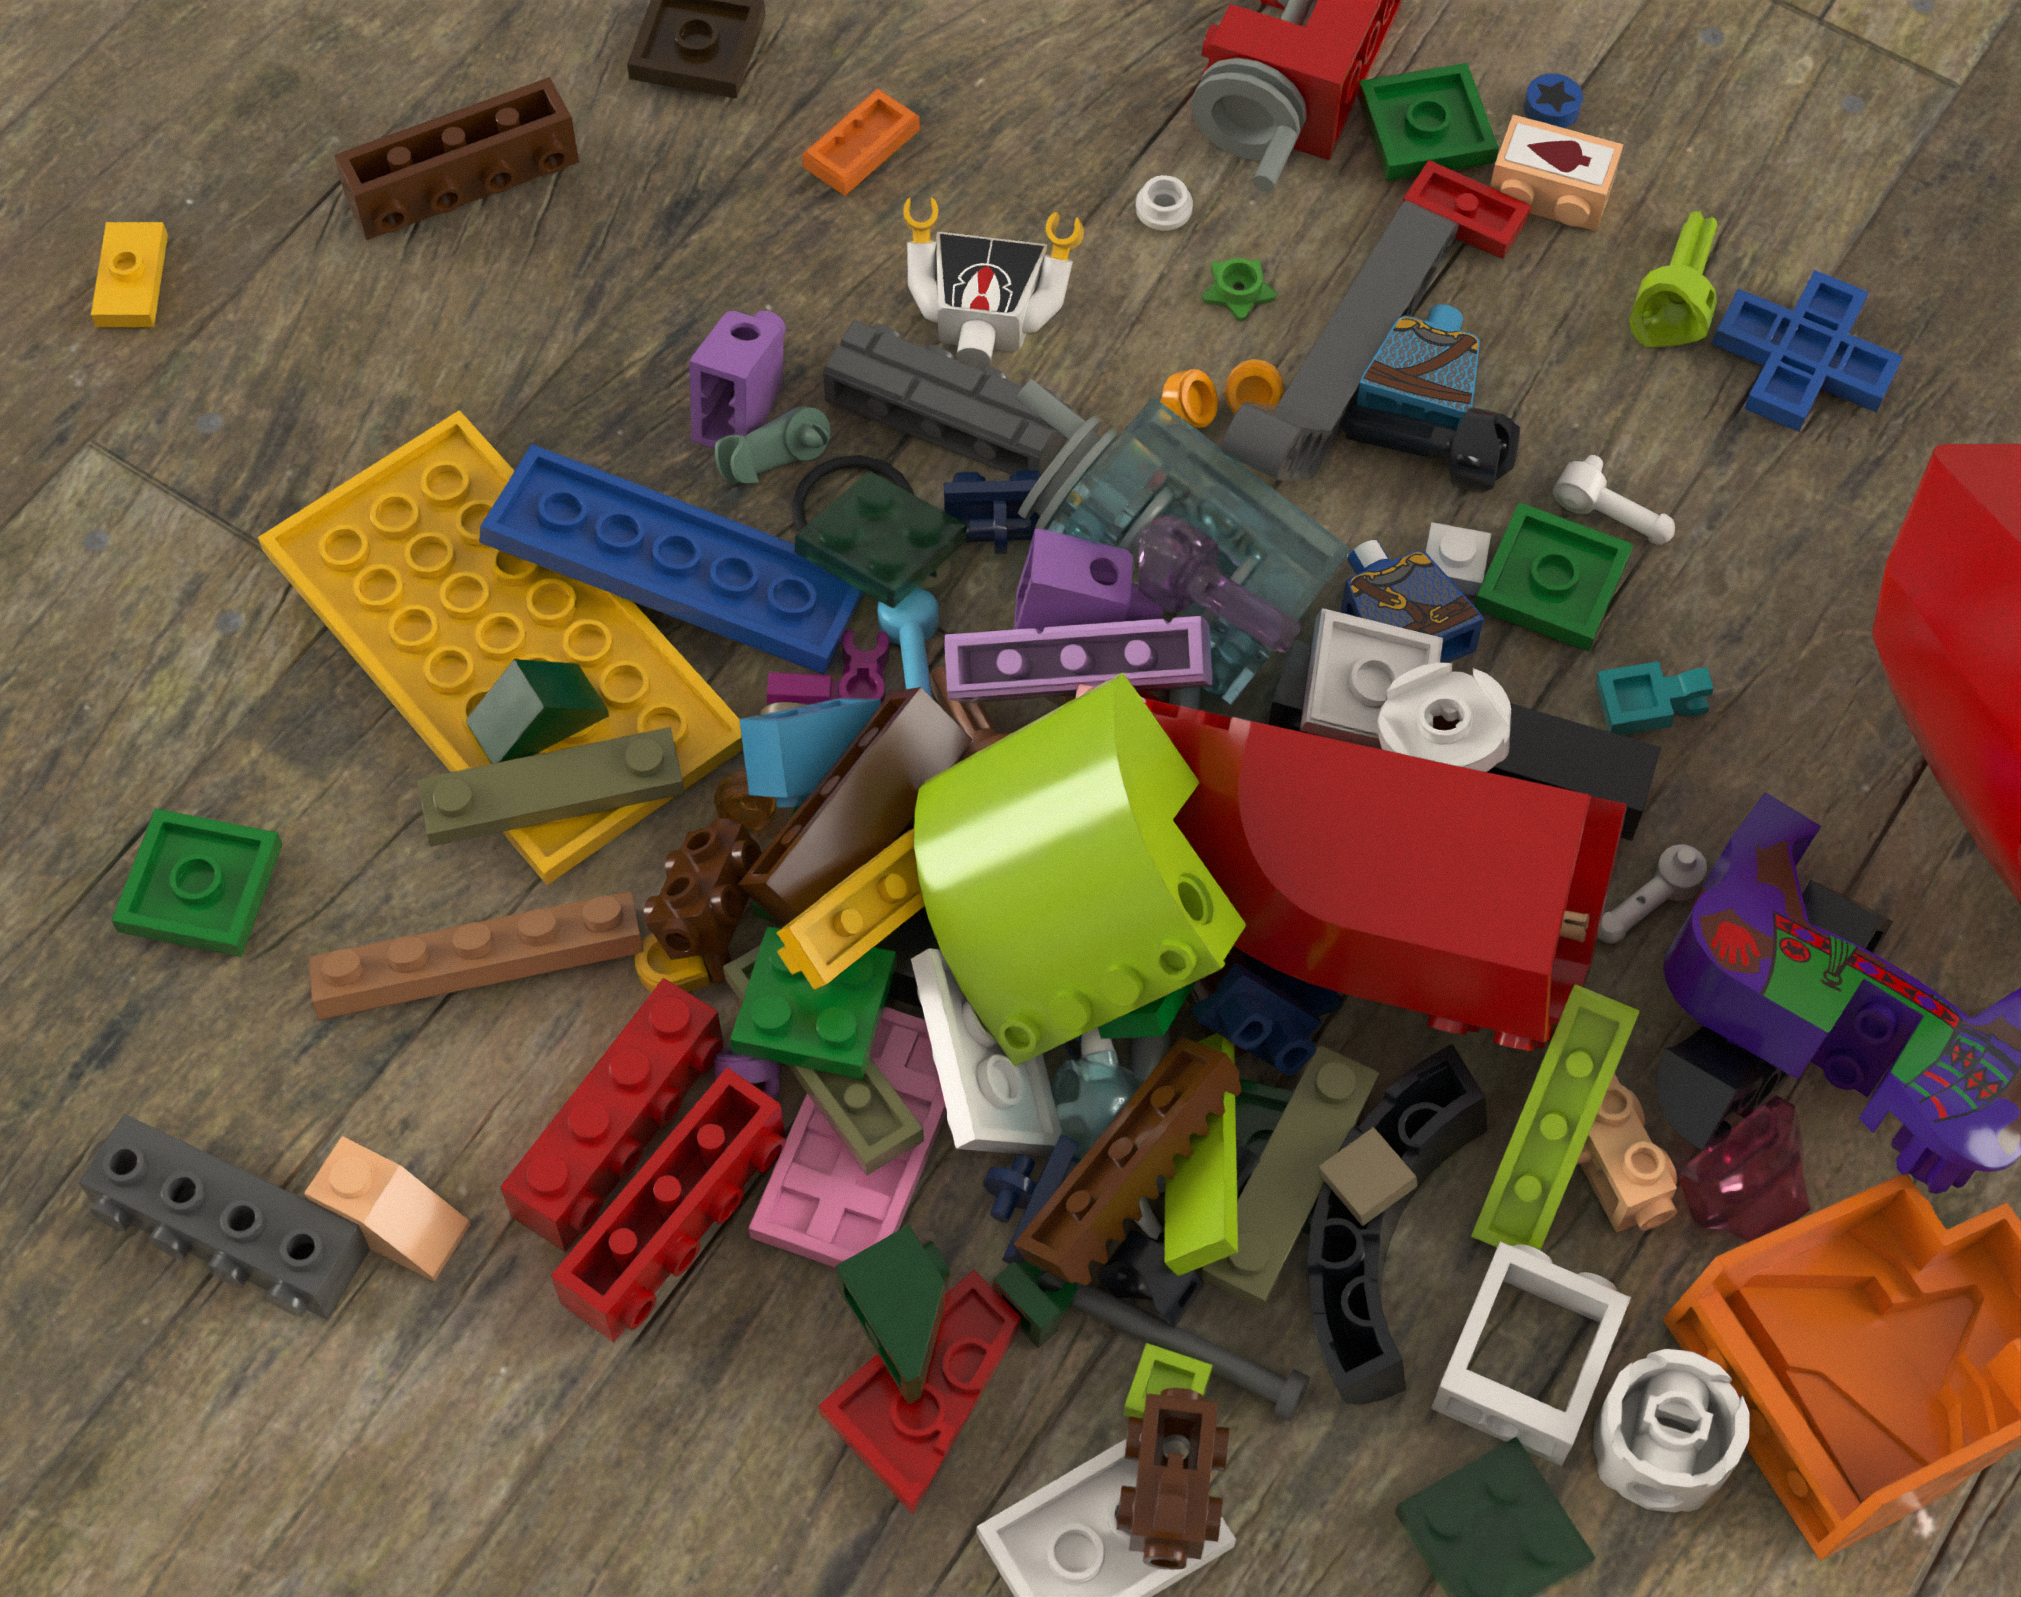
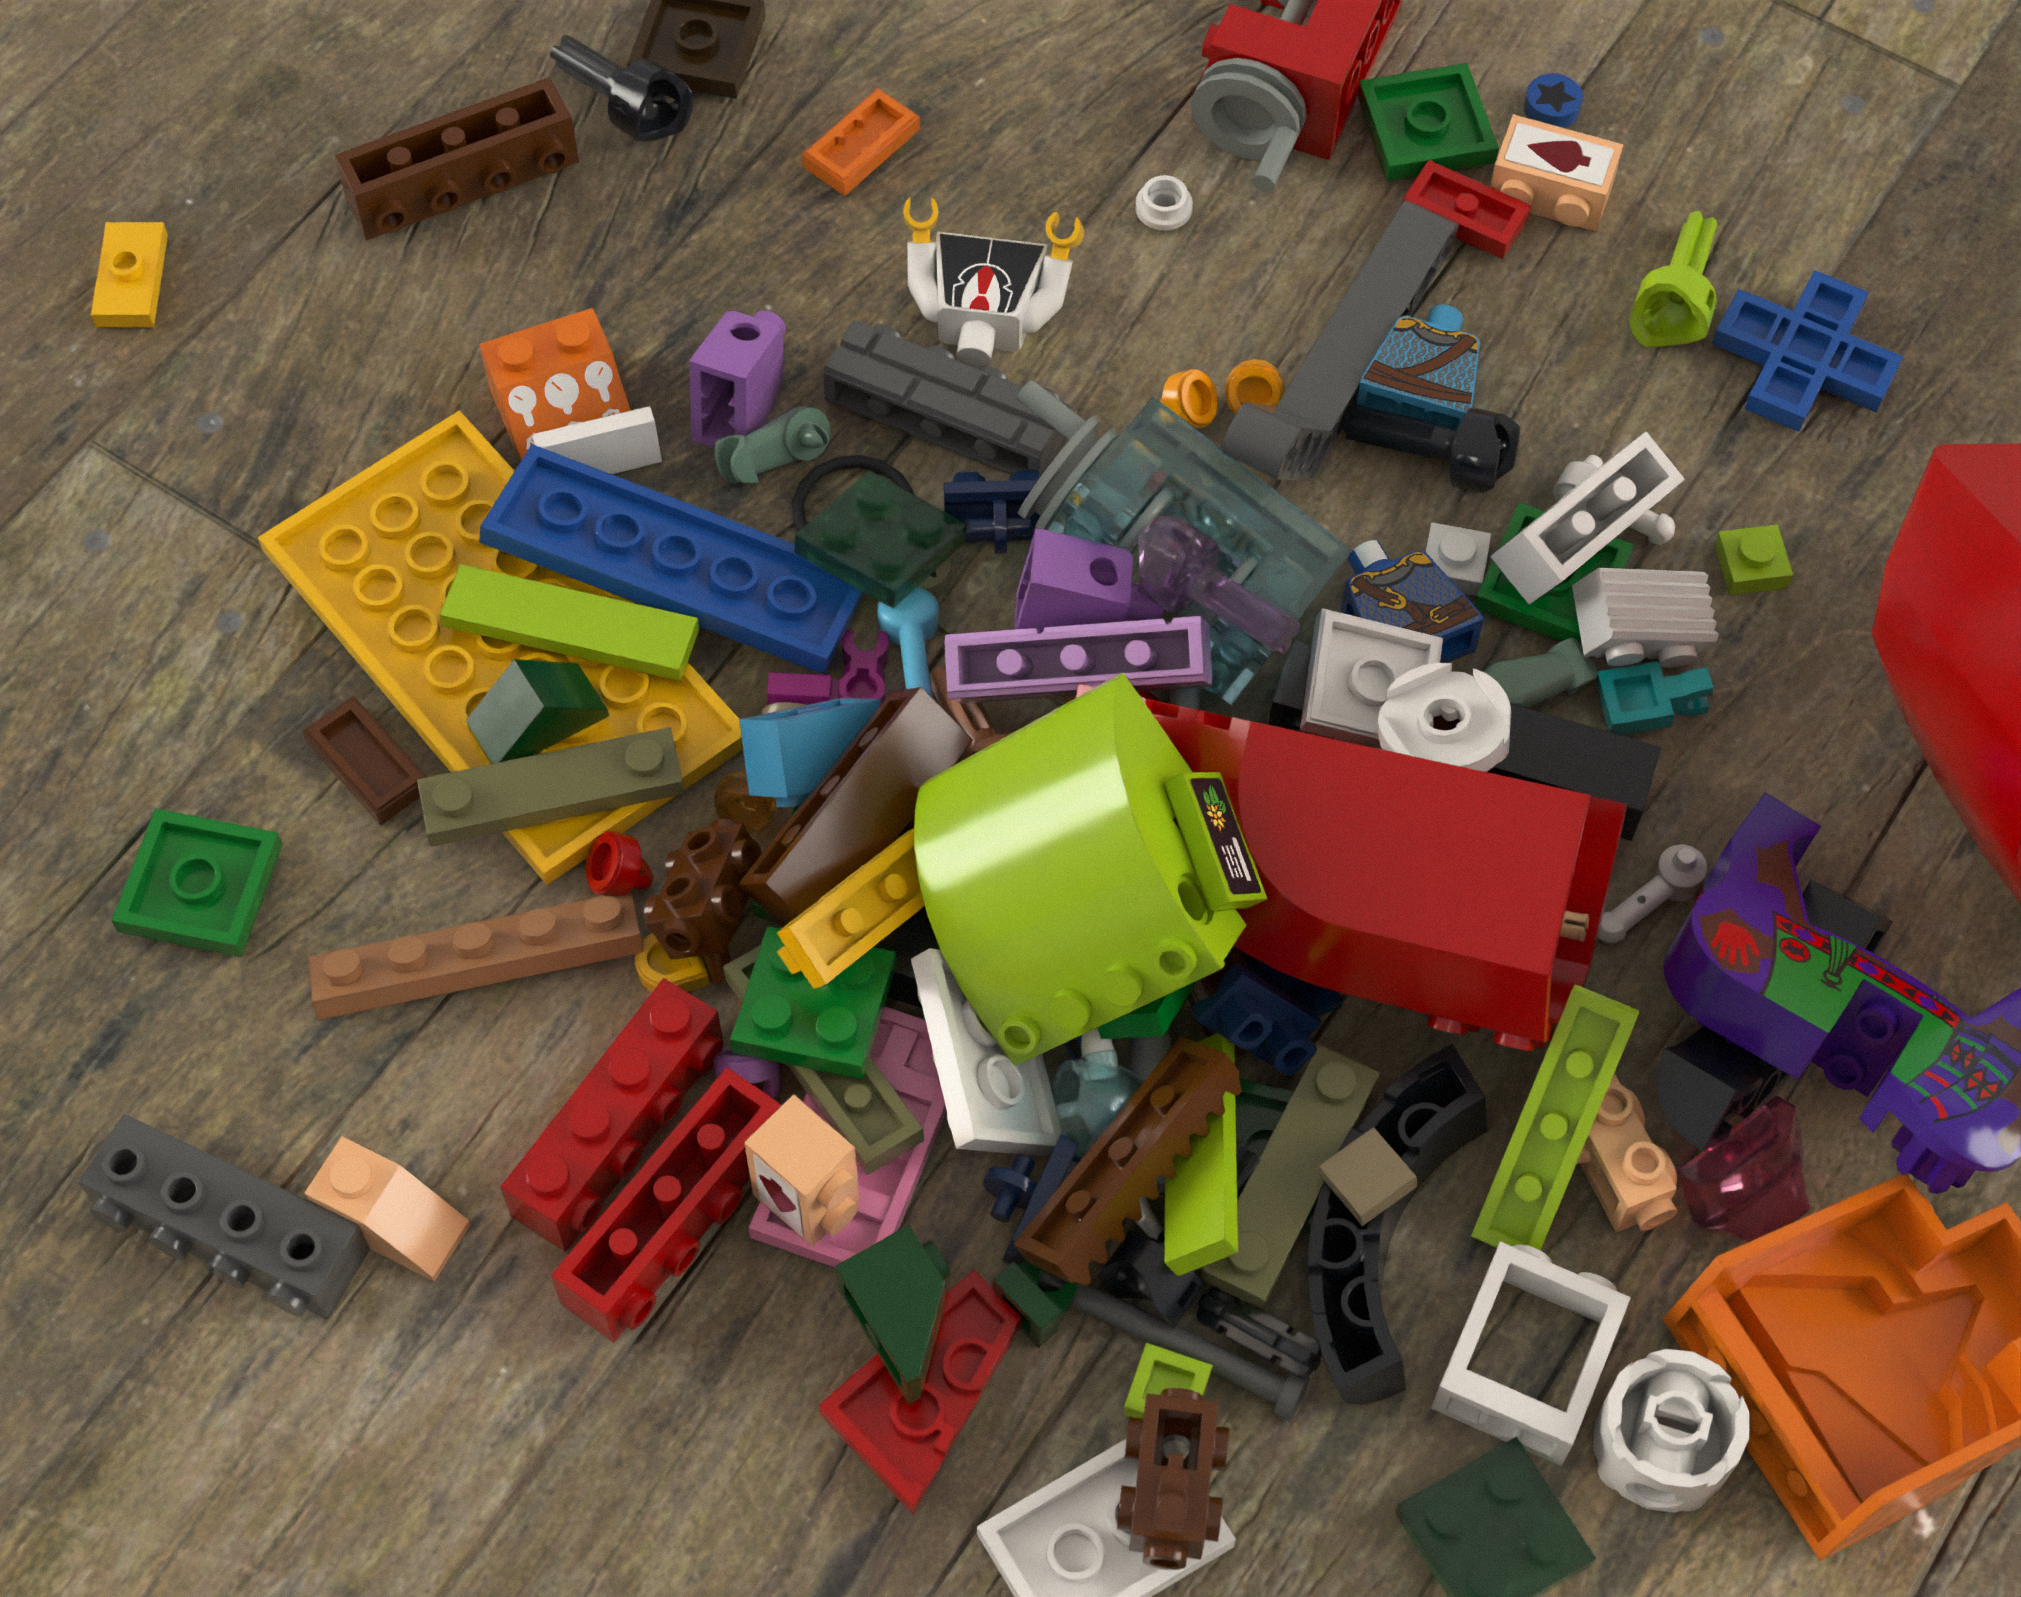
bright green plate [1202,258,1277,321] -> none
none -> reddish brown tile [302,696,427,825]
none -> lime tile [440,564,699,681]
none -> orange slope [479,308,631,462]
none -> white tile [532,406,662,474]
none -> black piece [550,35,694,142]
none -> red tile [585,831,654,896]
none -> light nougat brick [744,1094,860,1247]
none -> tile [1164,772,1267,911]
none -> black axle [1196,1287,1322,1379]
none -> sand green piece [1484,638,1597,708]
none -> white brick [1490,432,1685,604]
none -> white brick [1572,568,1719,667]
none -> lime plate [1714,524,1793,595]

